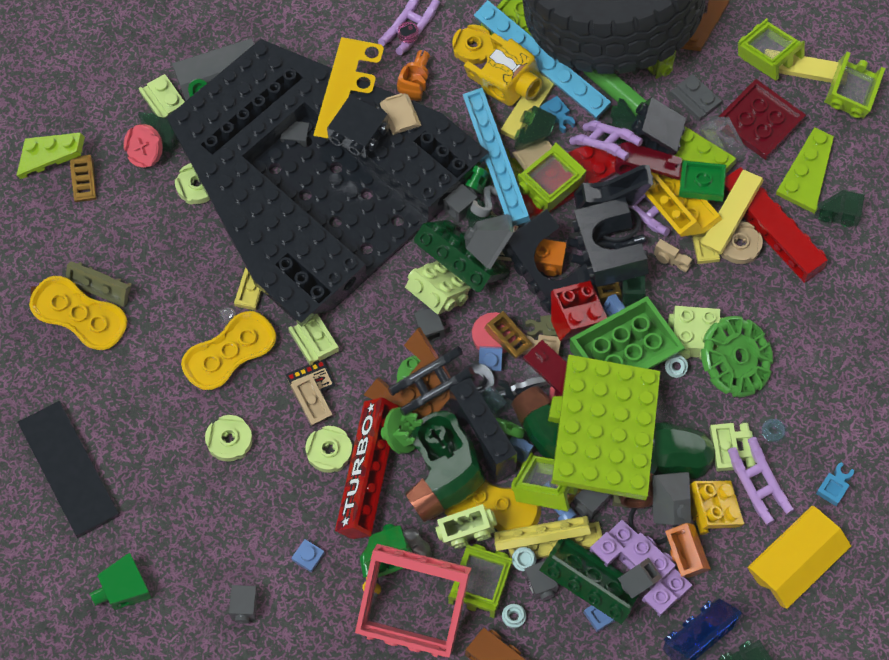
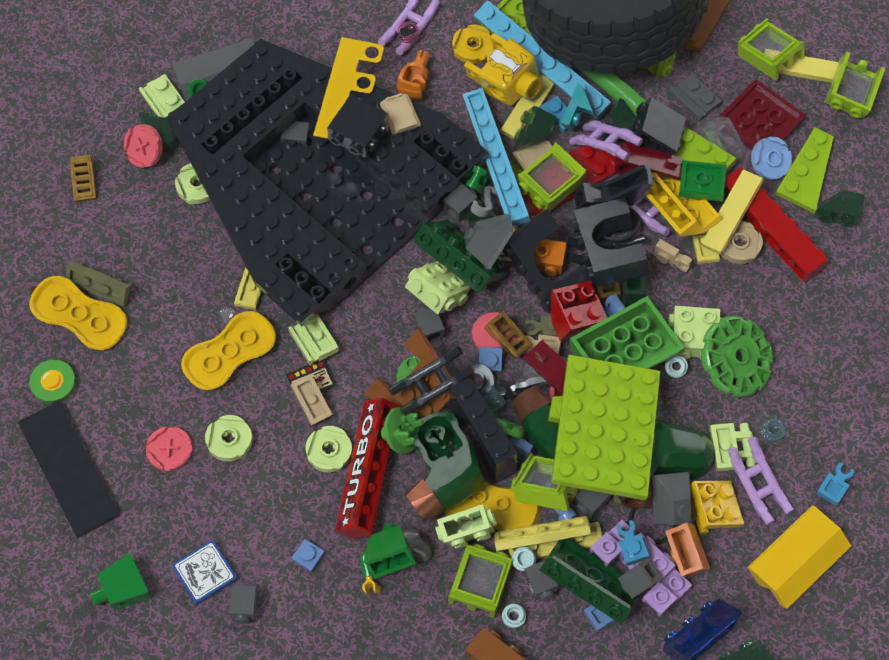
lime wing [17,132,85,179] -> none
coral window [355,544,472,658] -> none
none -> bright green tile [29,360,76,404]
none -> coral tile [146,427,193,472]
none -> tile [172,540,238,605]
none -> teal slope [561,83,596,131]
none -> dark azure plate [617,520,650,566]
none -> light blue tile [751,137,792,180]

